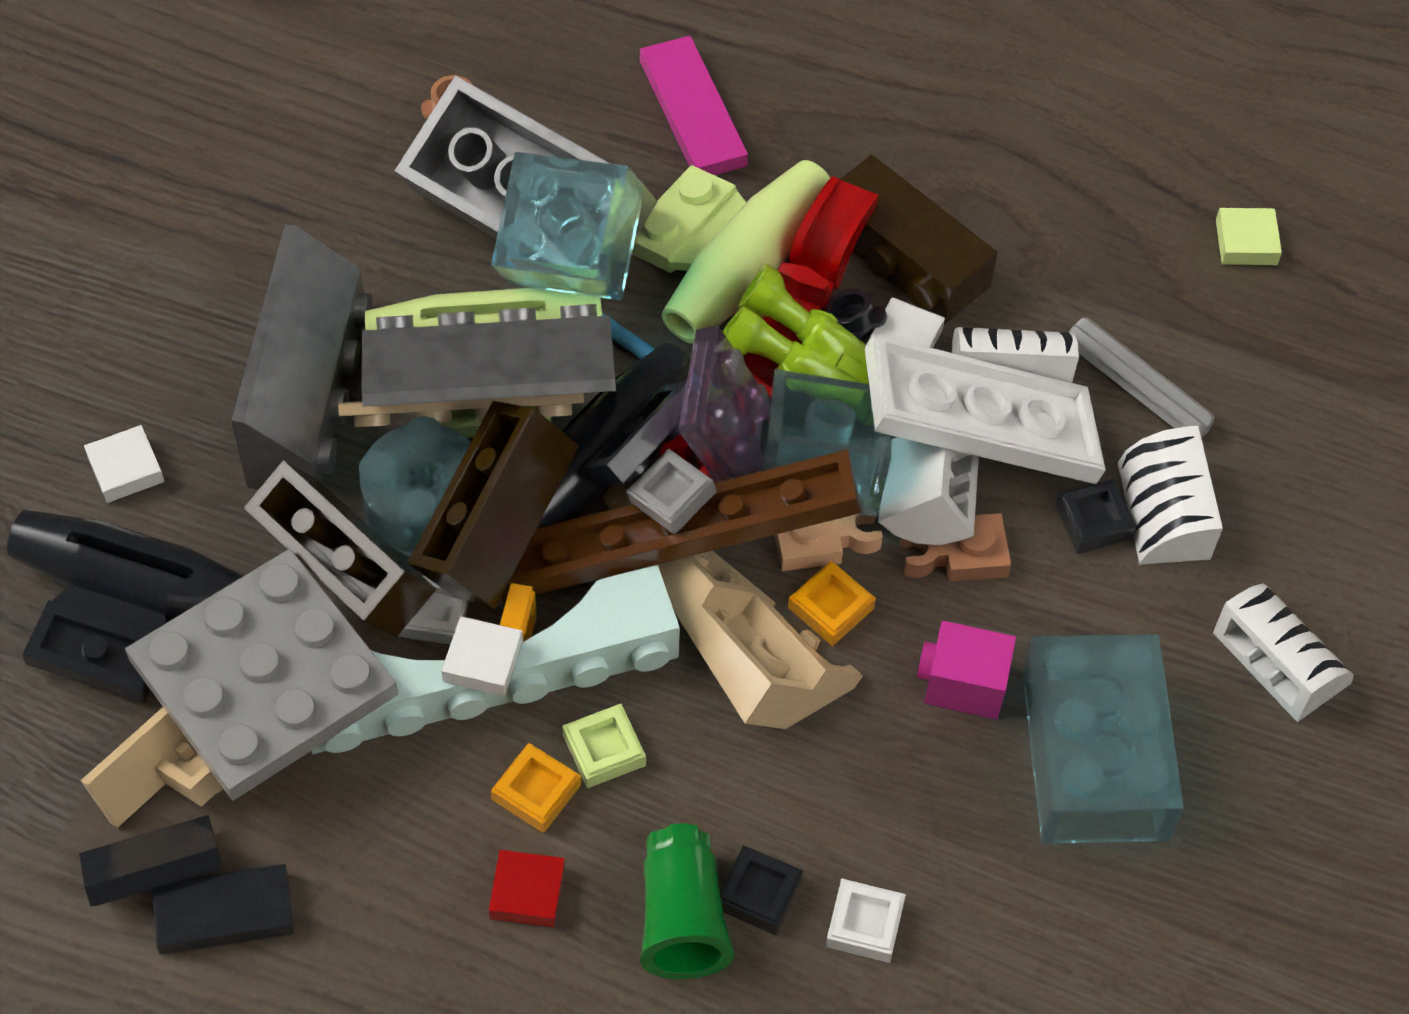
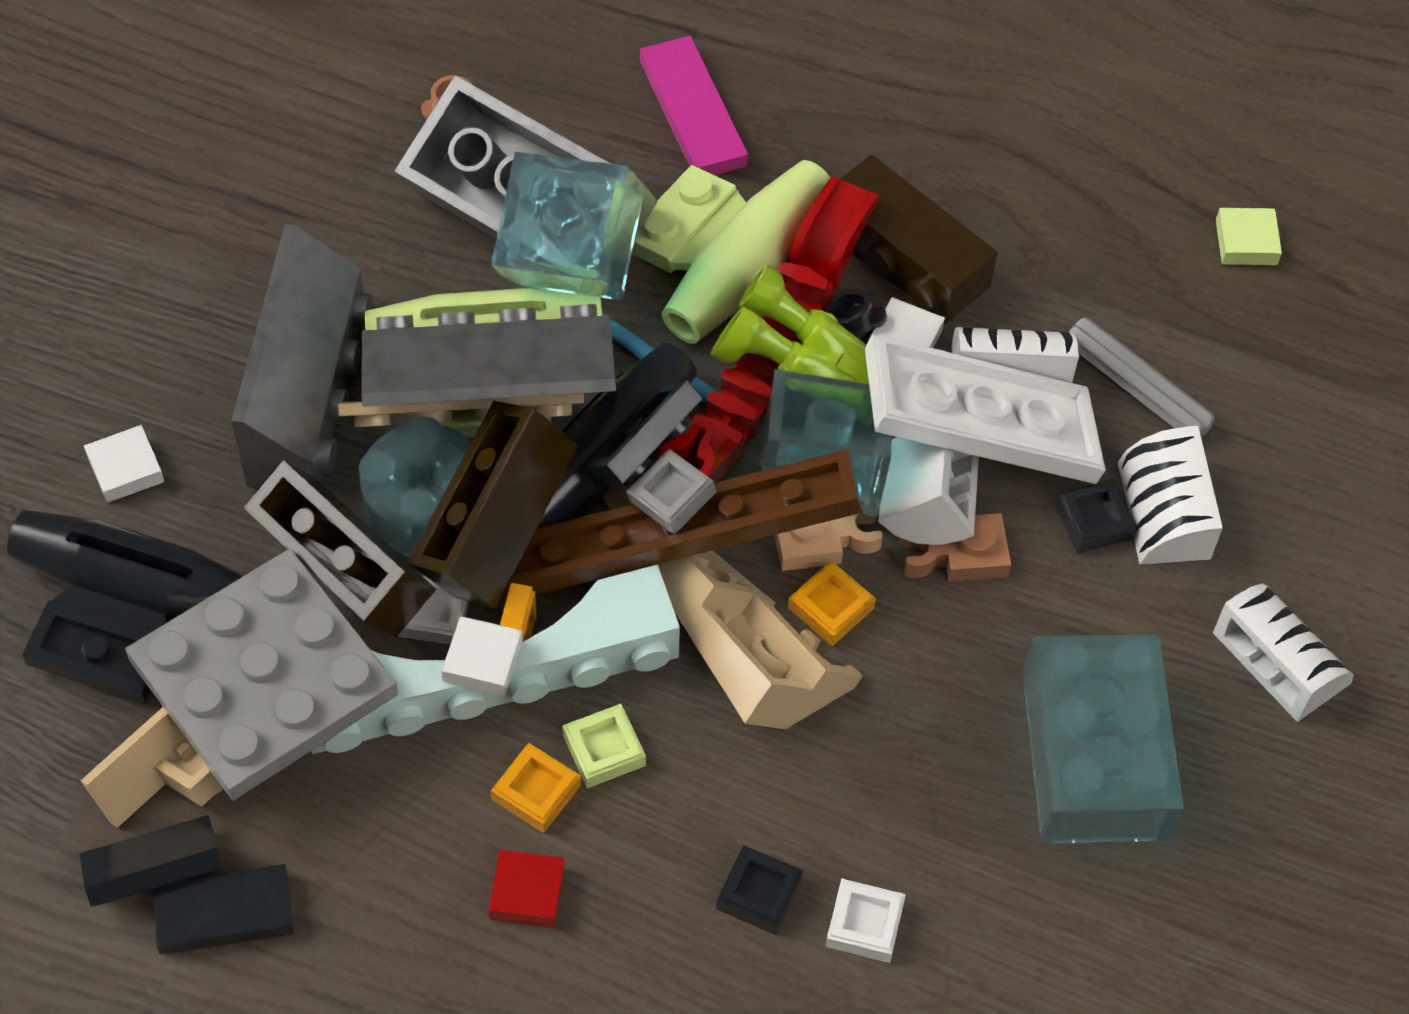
green plant [640,823,735,979] -> none
plate [679,326,770,482] -> none
dark pink brick [916,620,1016,720] -> none

